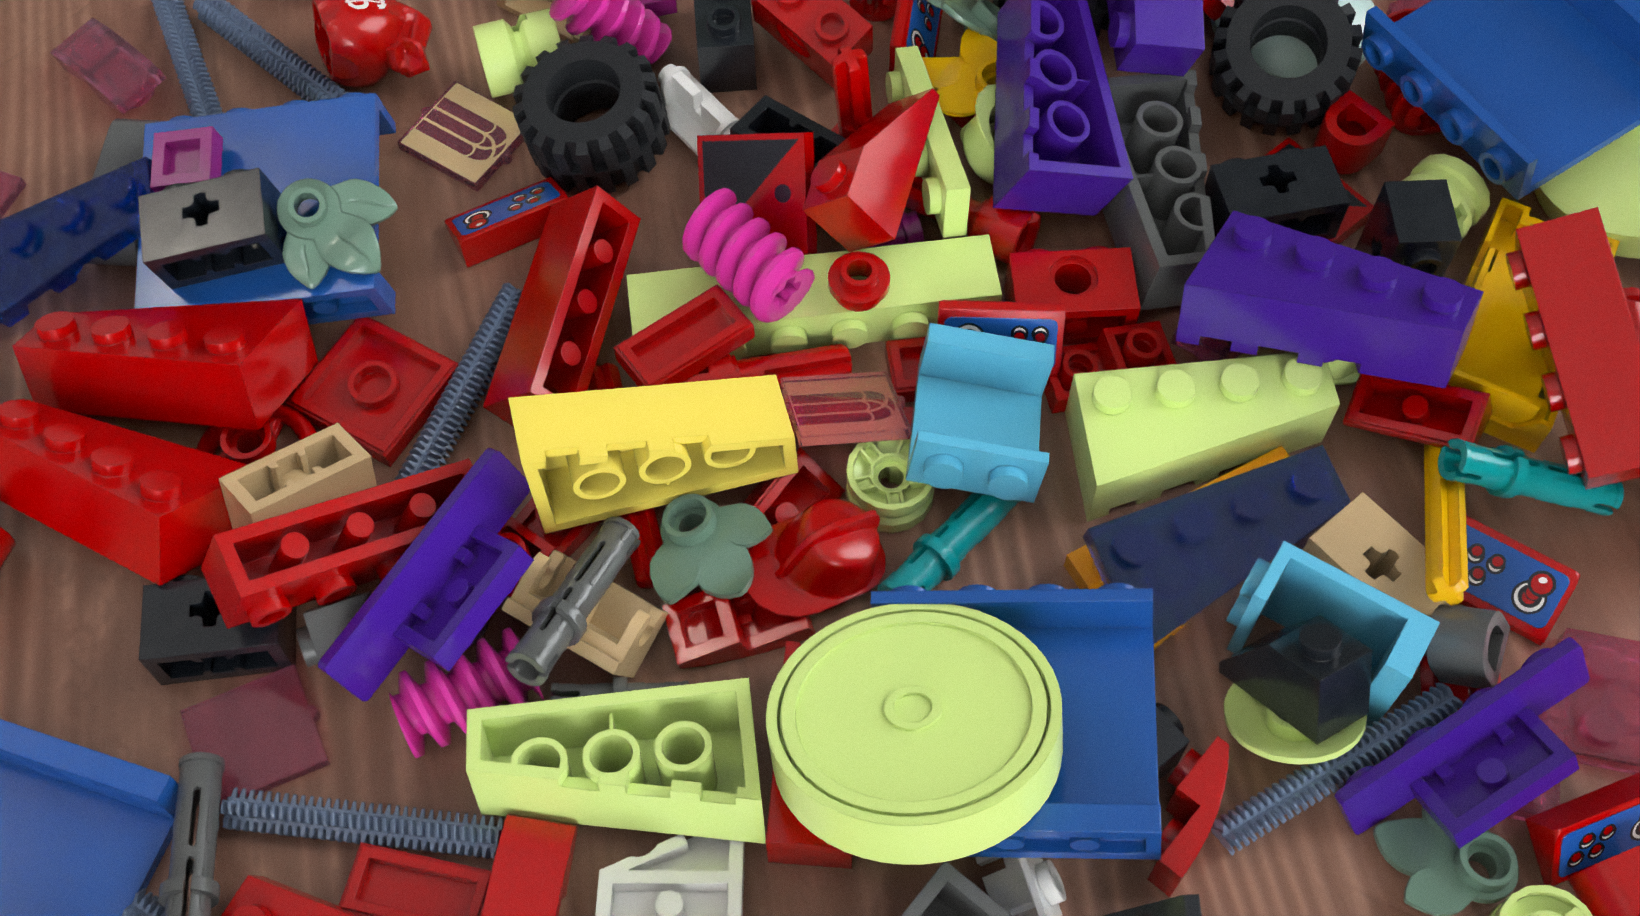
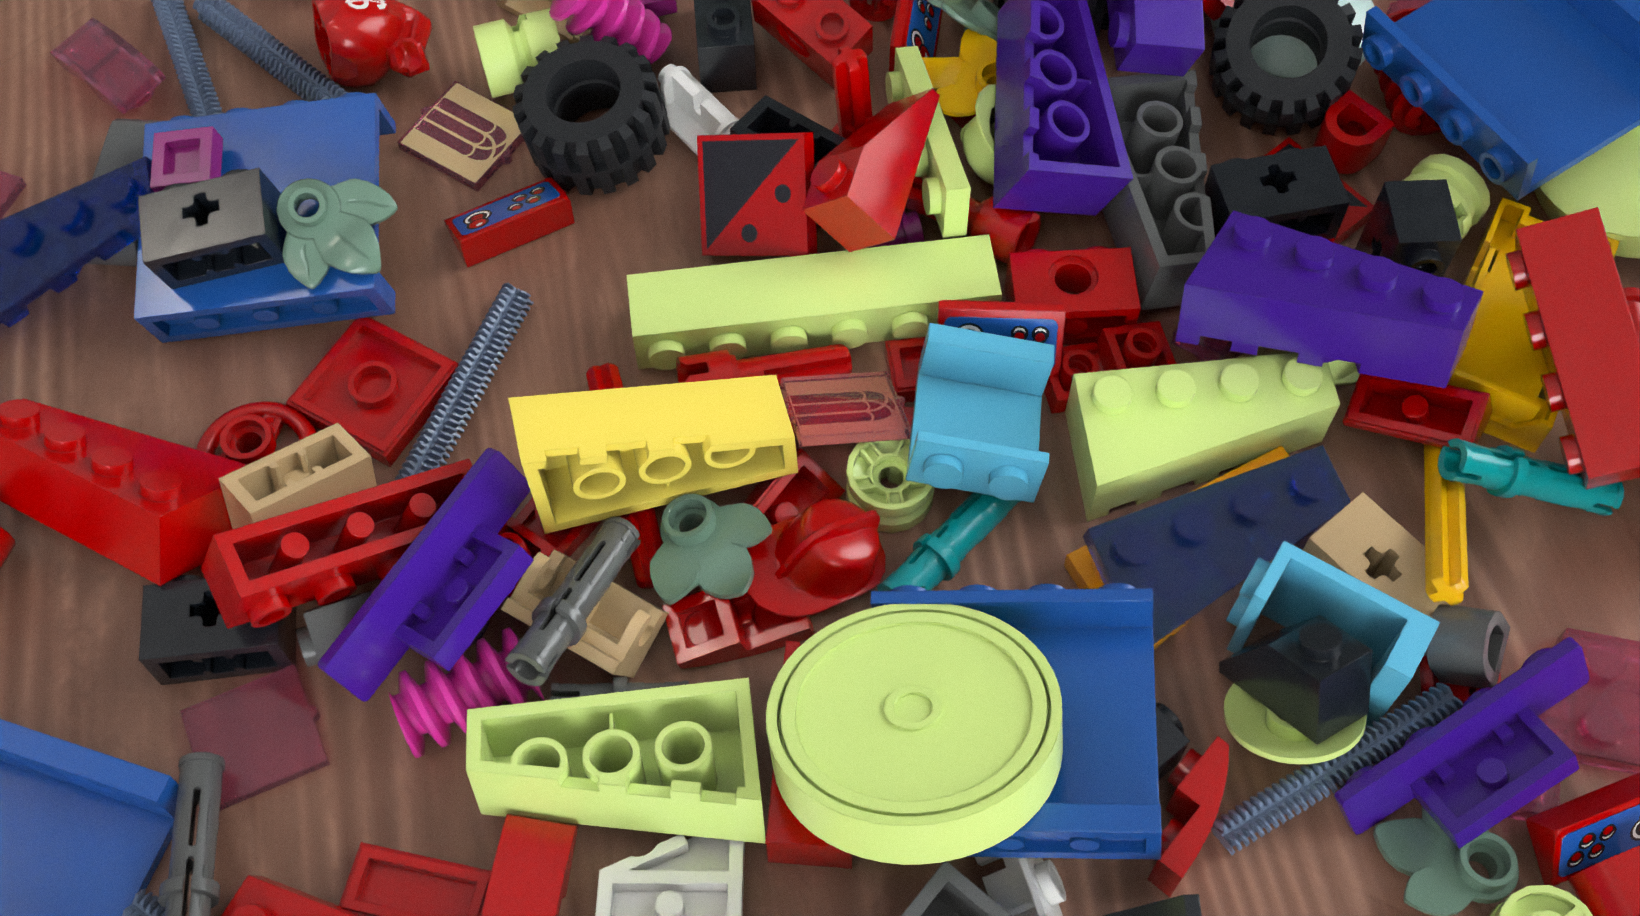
red wedge [12,299,319,430] -> none
sand blue axle [220,787,503,859] -> none
red brick [483,185,641,427] -> none
red tile [613,284,755,386] -> none
dark pink piece [682,188,815,323] -> none
red plate [828,251,890,312] -> none
slope [1460,515,1580,646] -> none

